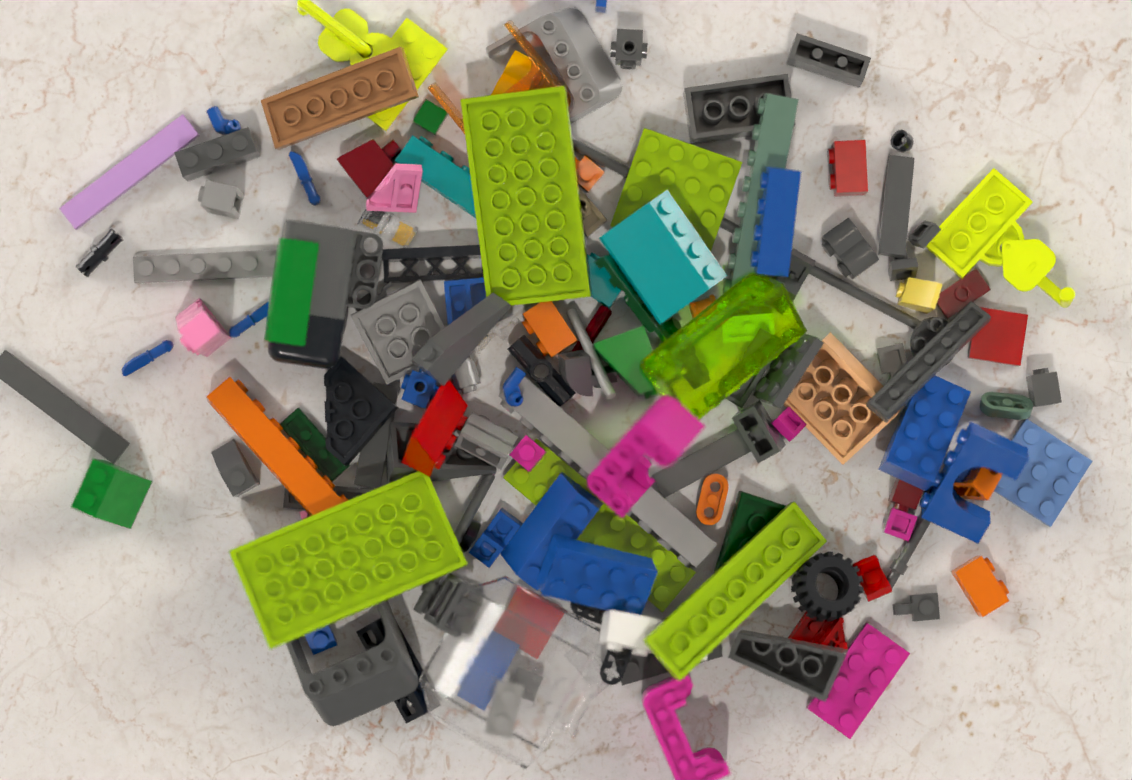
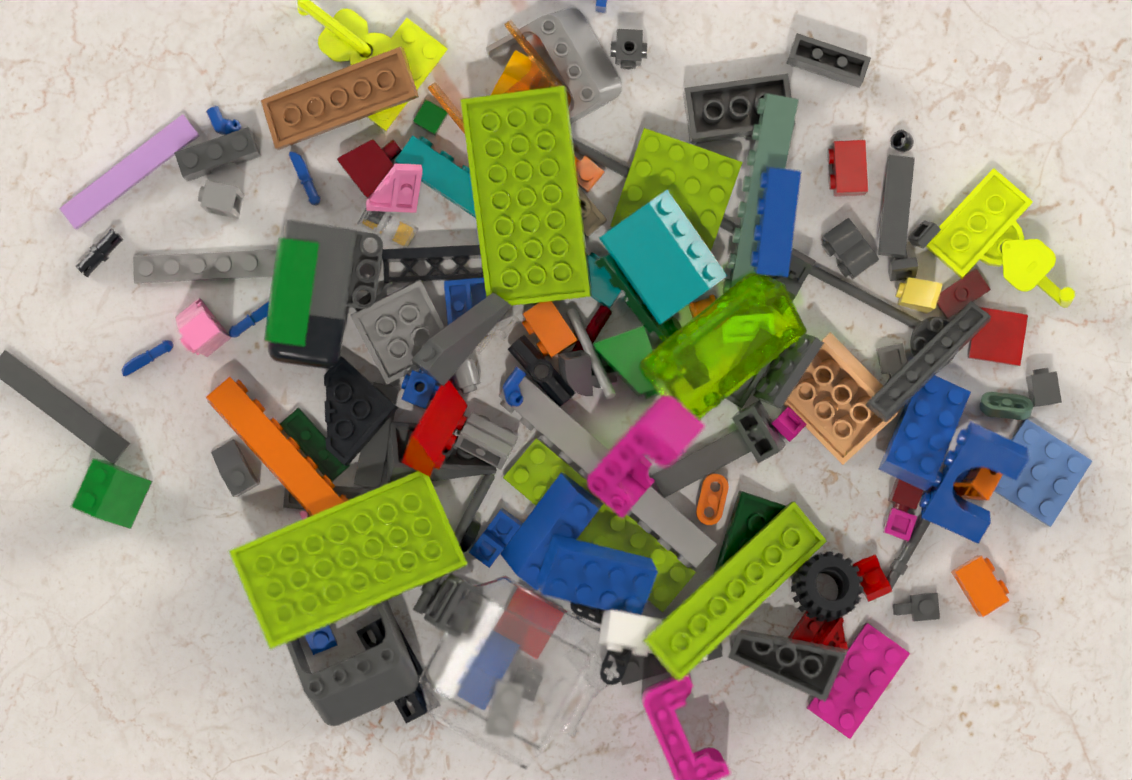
dark pink plate [509,435,547,472] -> none

